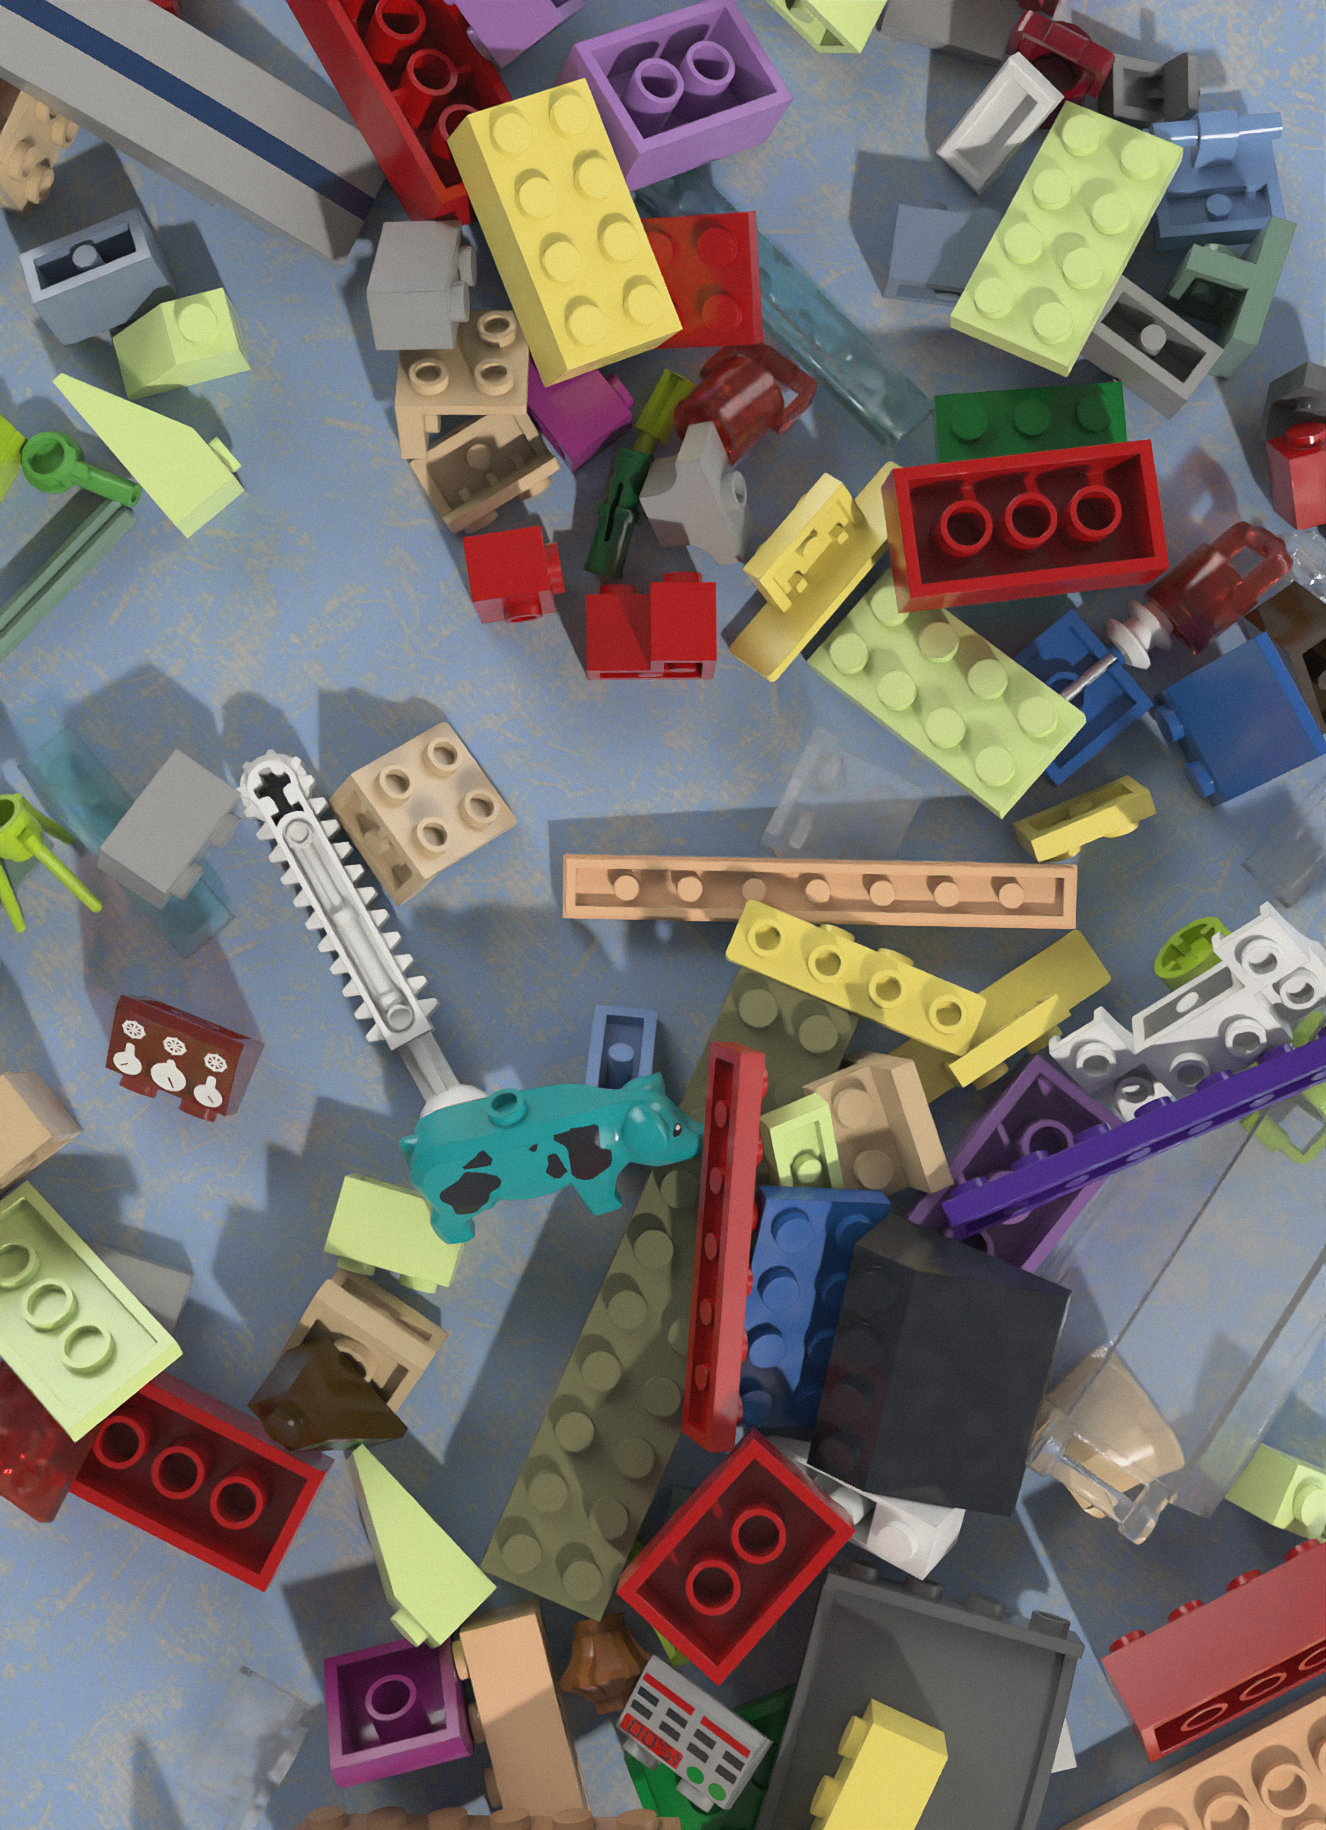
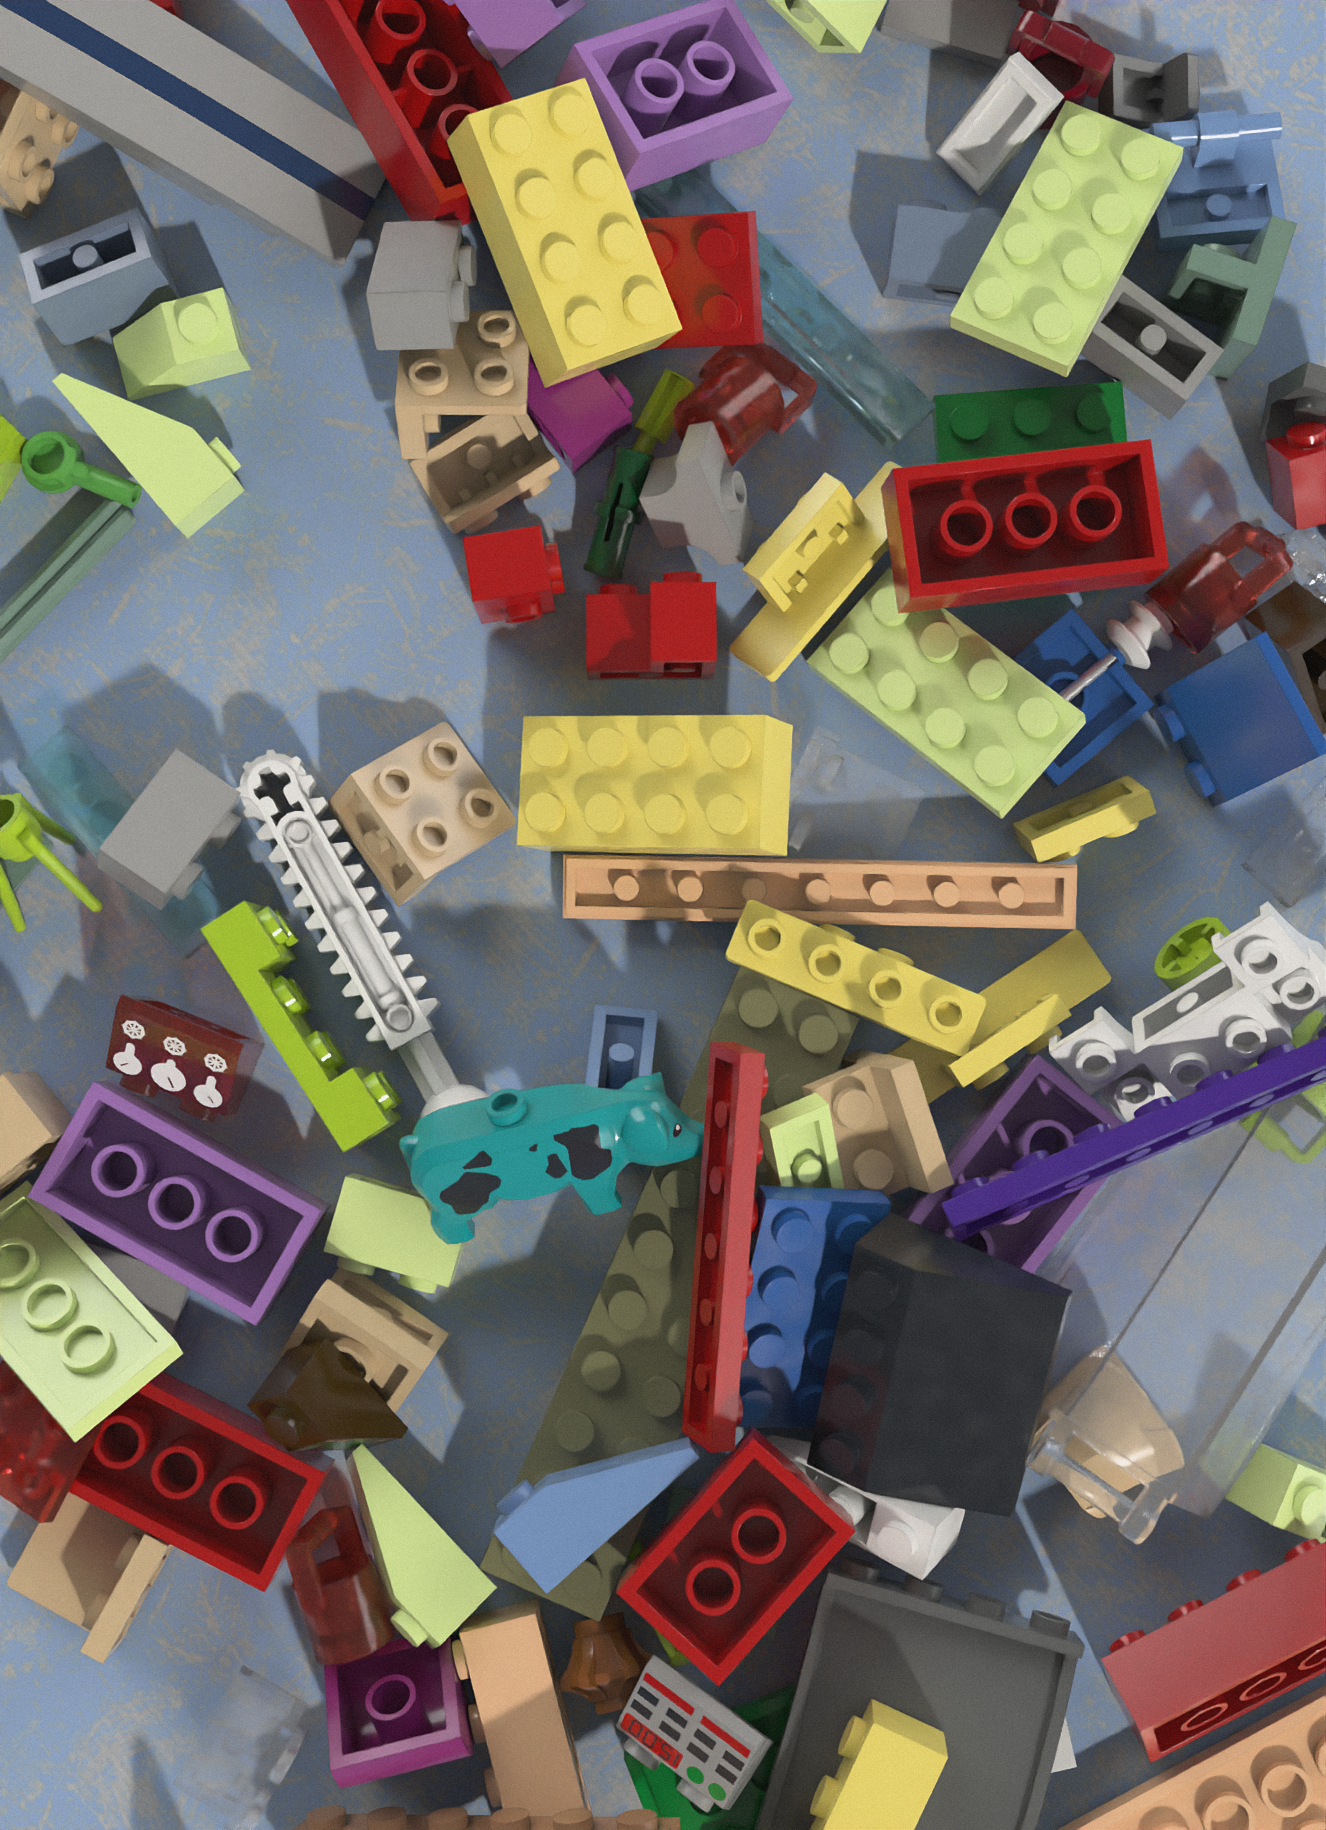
none -> tan bracket [7,1487,174,1664]
none -> medium lavender brick [28,1080,331,1326]
none -> lime piece [200,900,403,1153]
none -> clear red piece [286,1505,396,1665]
none -> medium blue slope [493,1437,700,1594]
none -> light yellow brick [517,715,793,856]

